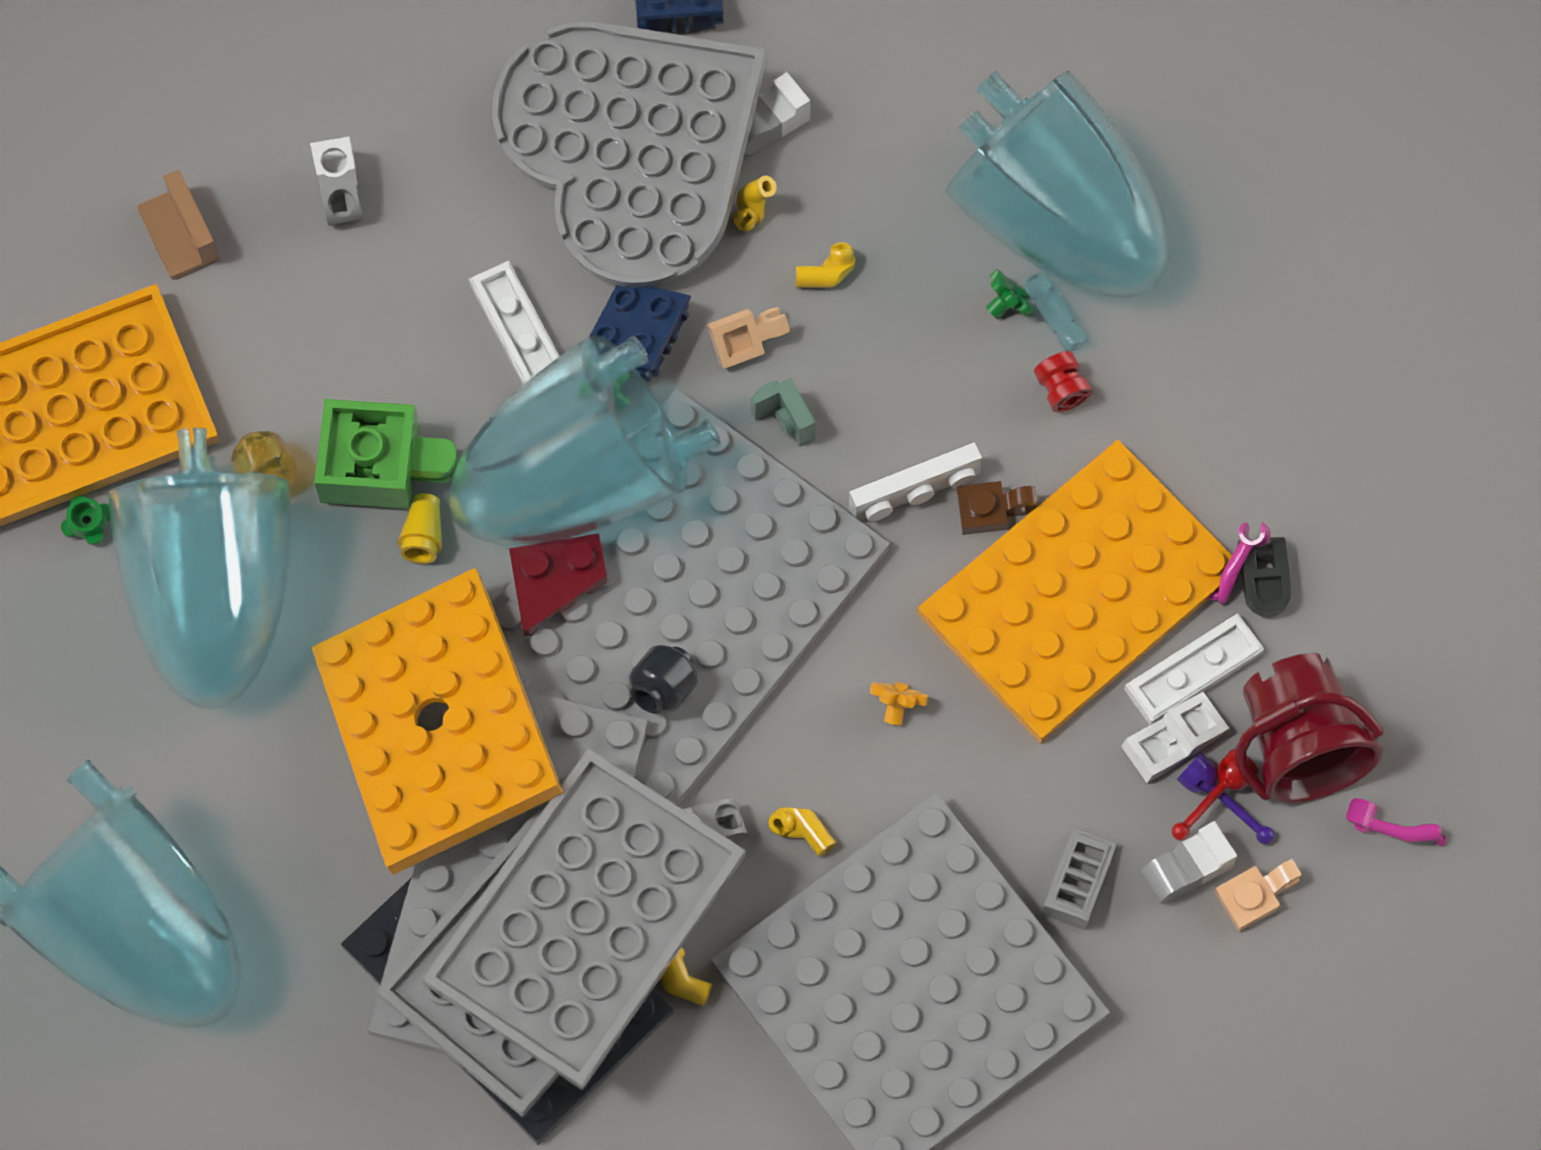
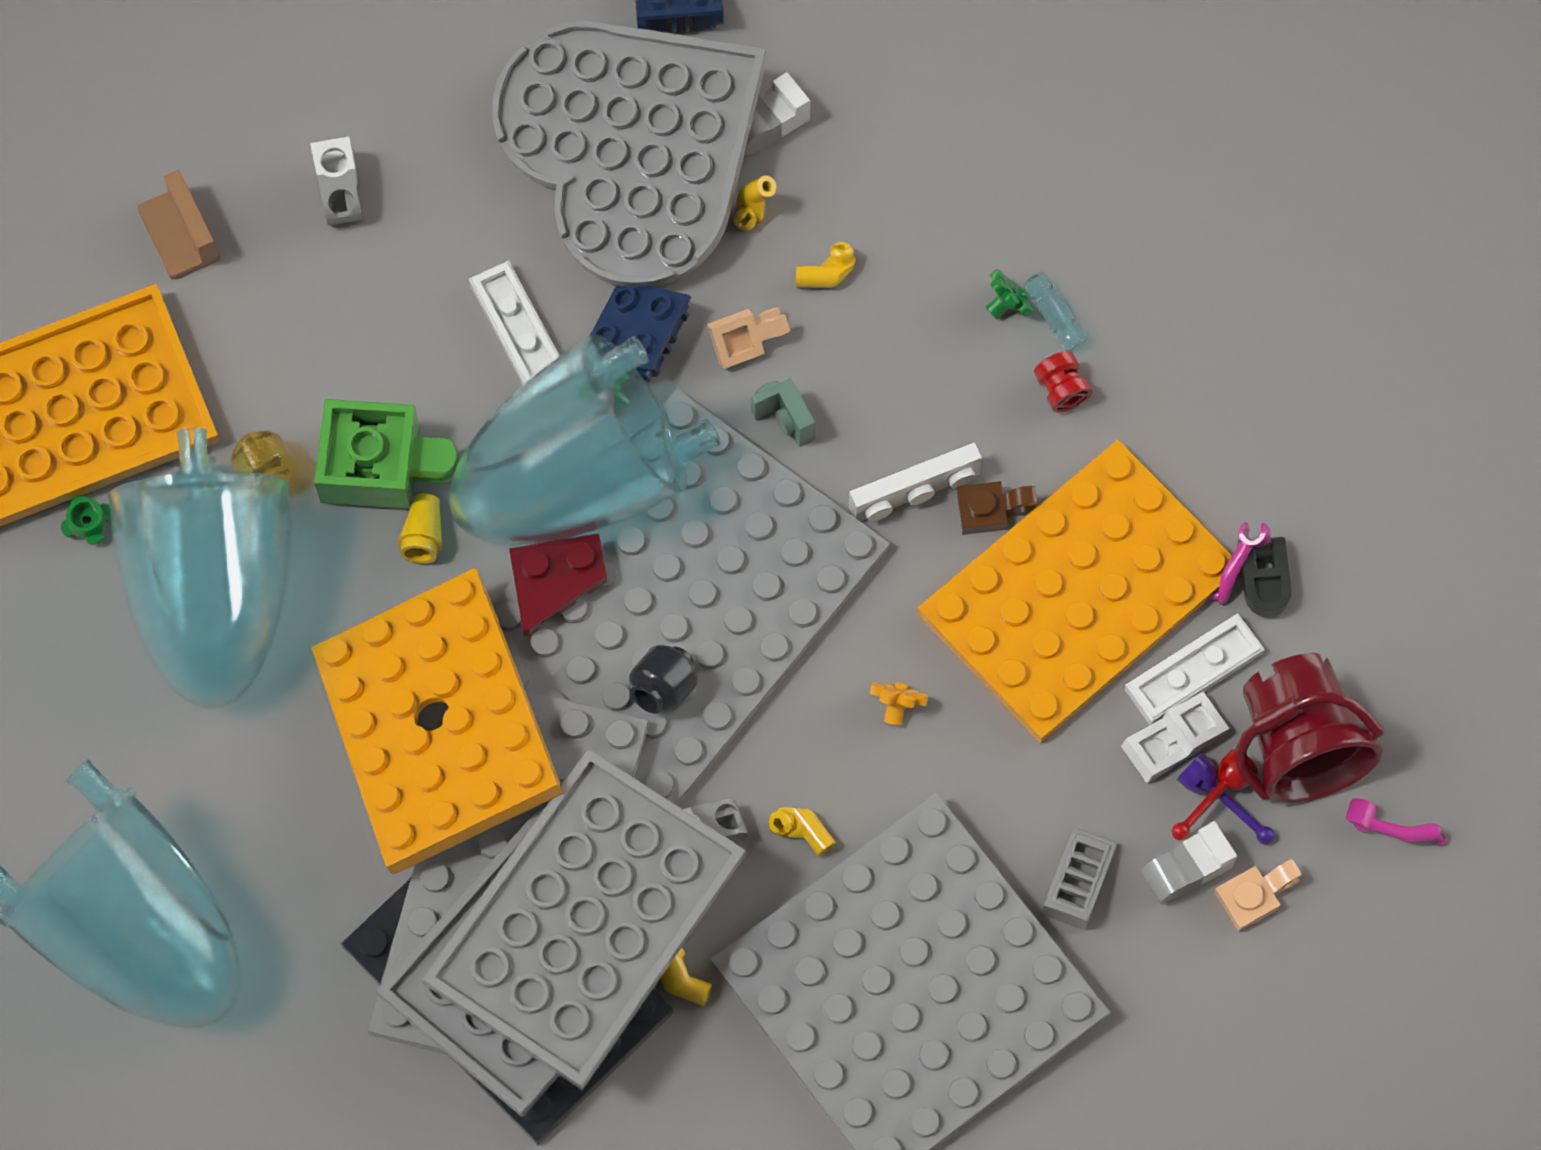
clear light blue windscreen [945,71,1169,297] -> none

